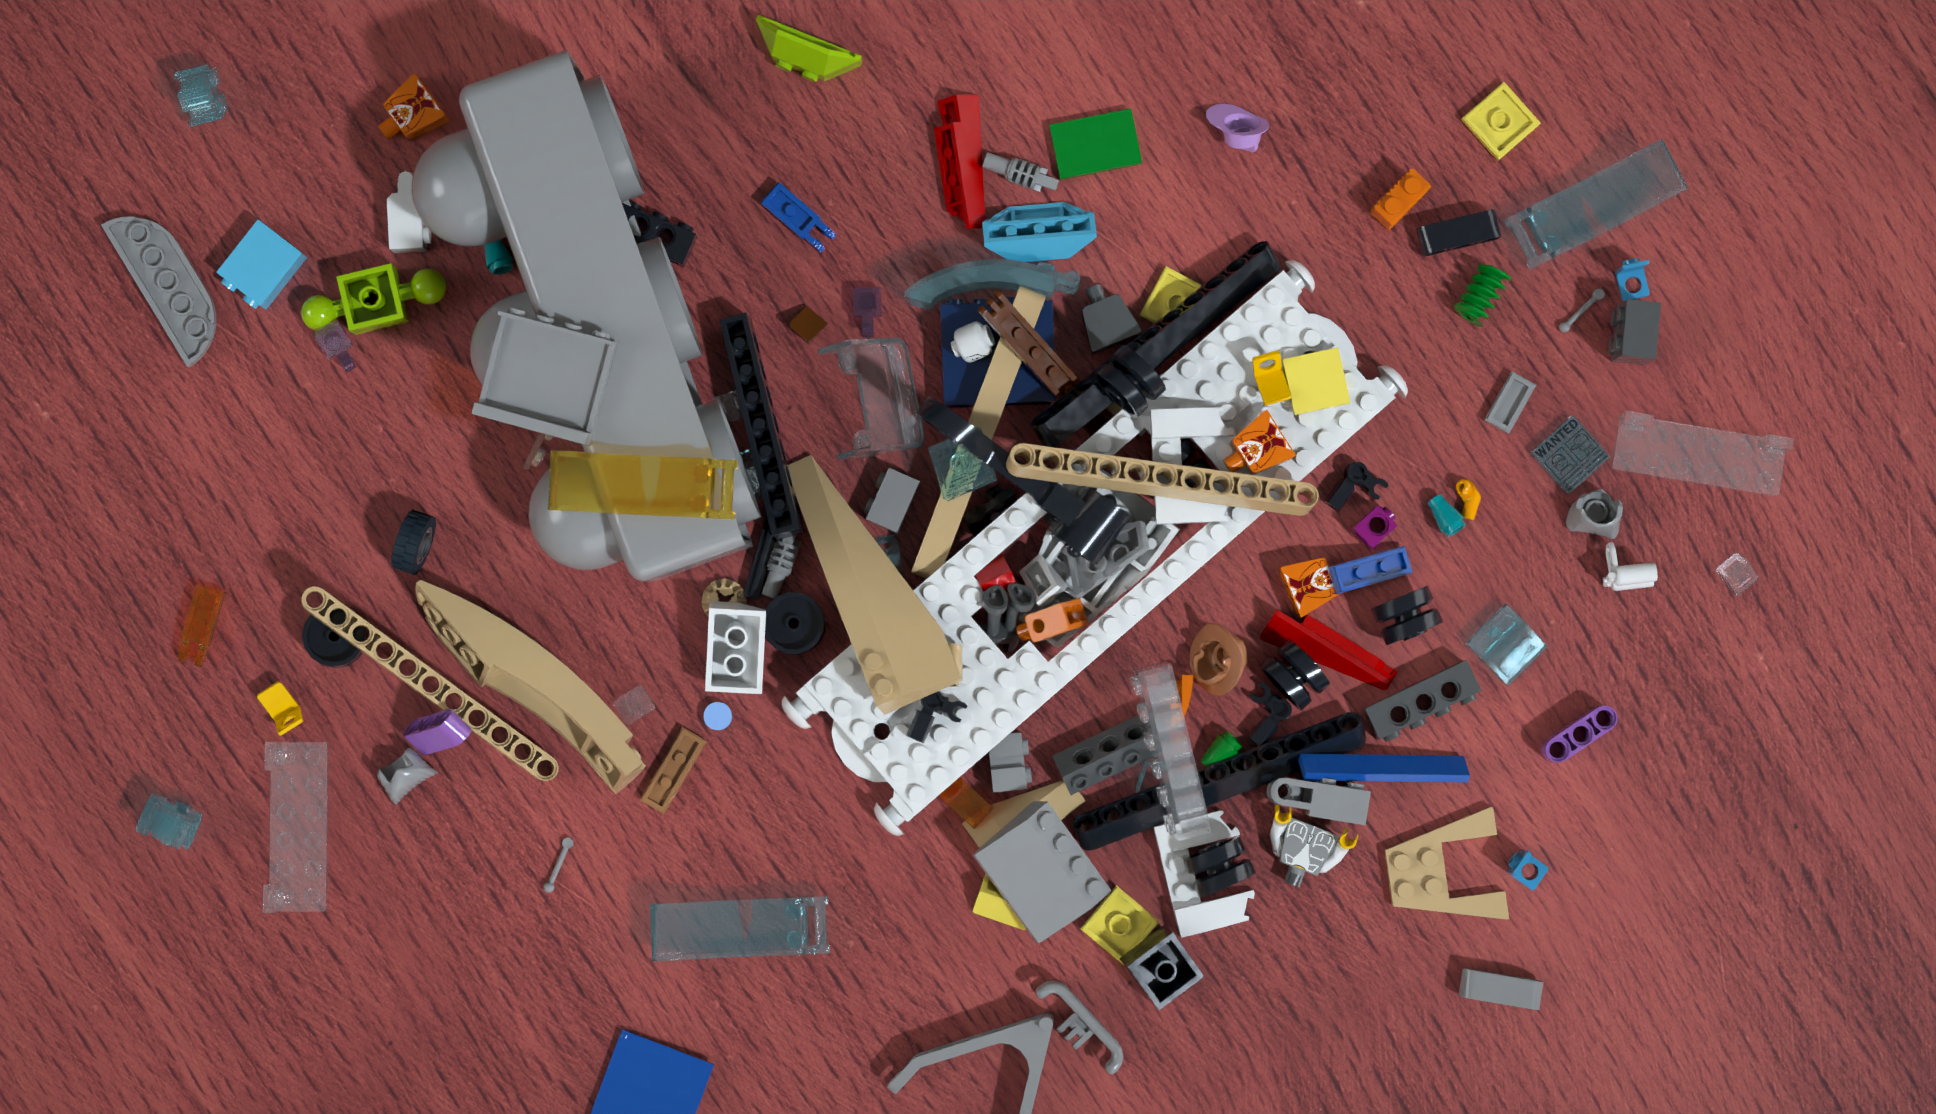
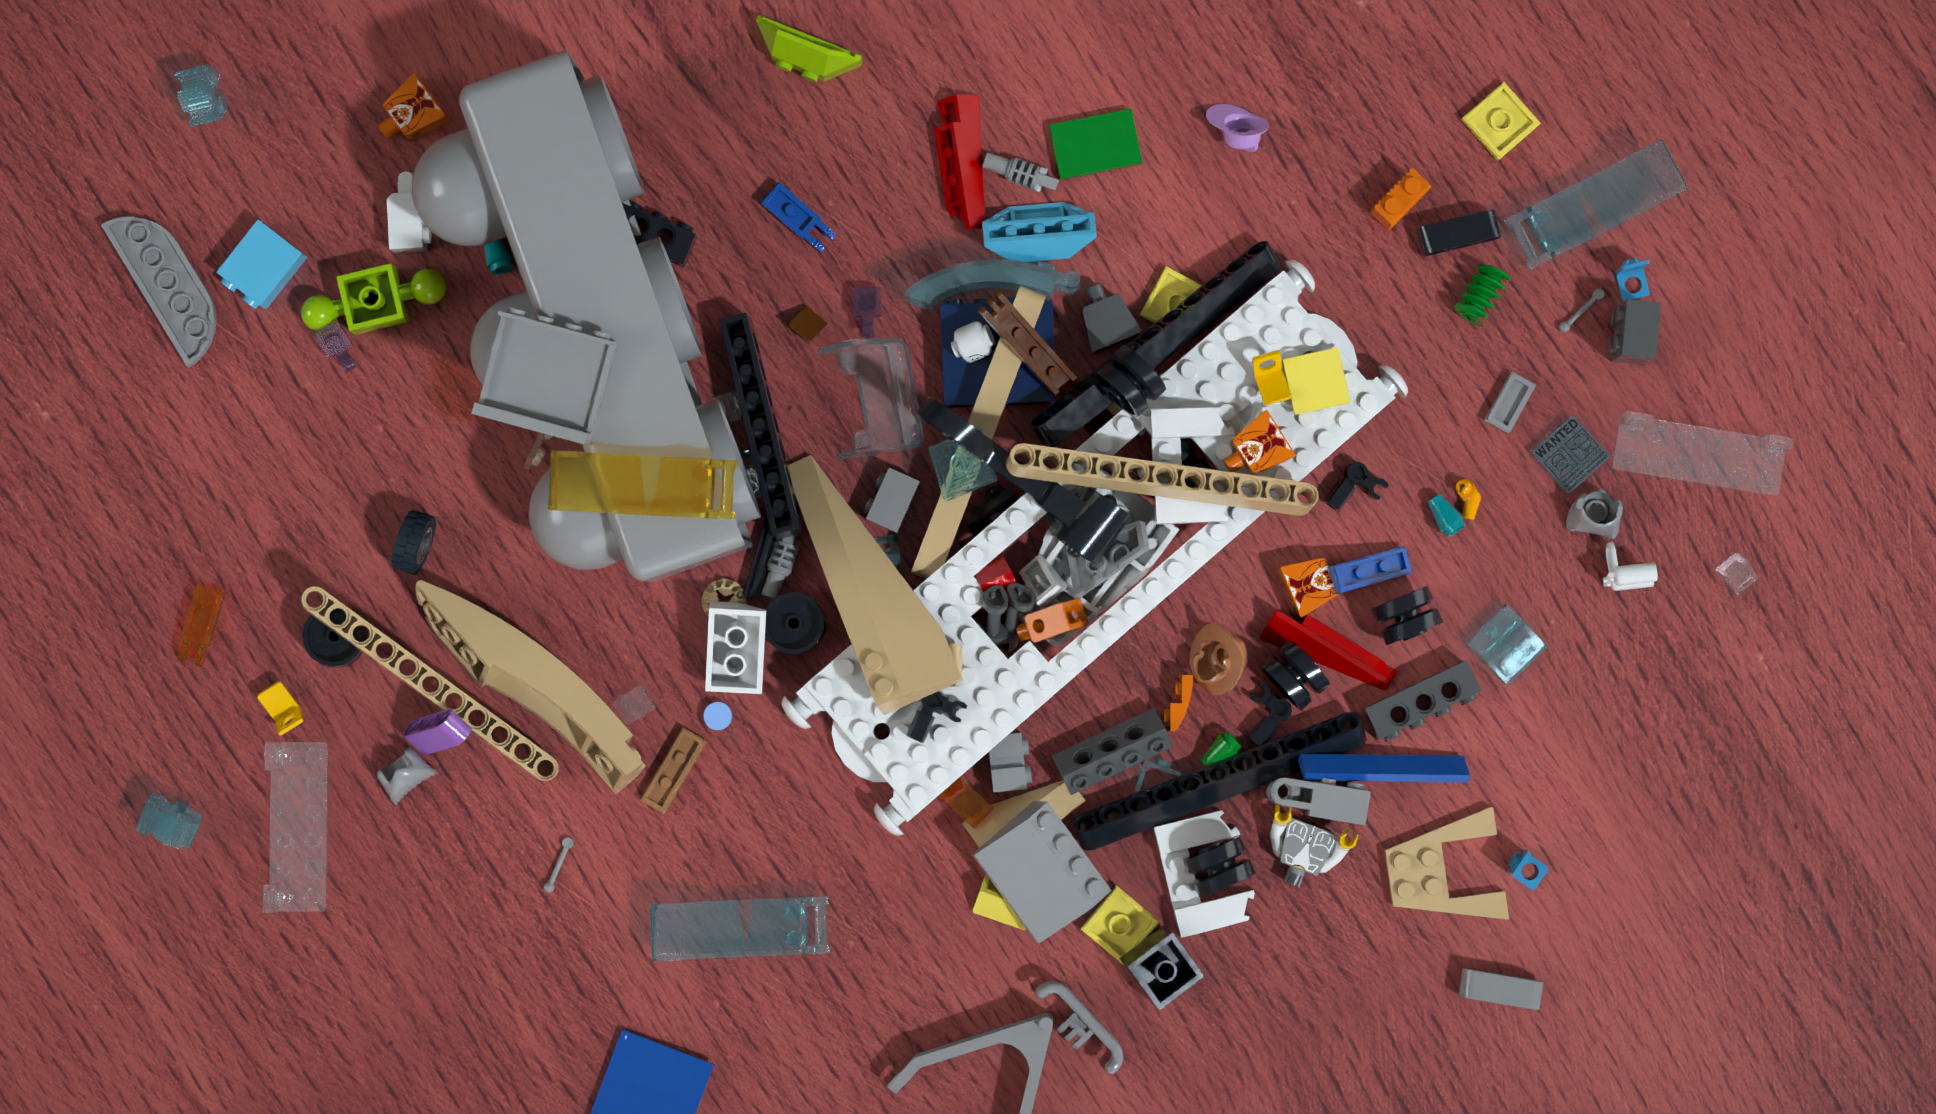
clear brick [1129,661,1212,841] -> none
magenta brick [1351,505,1398,550] -> none
medium lavender beam [1541,706,1618,762] -> none

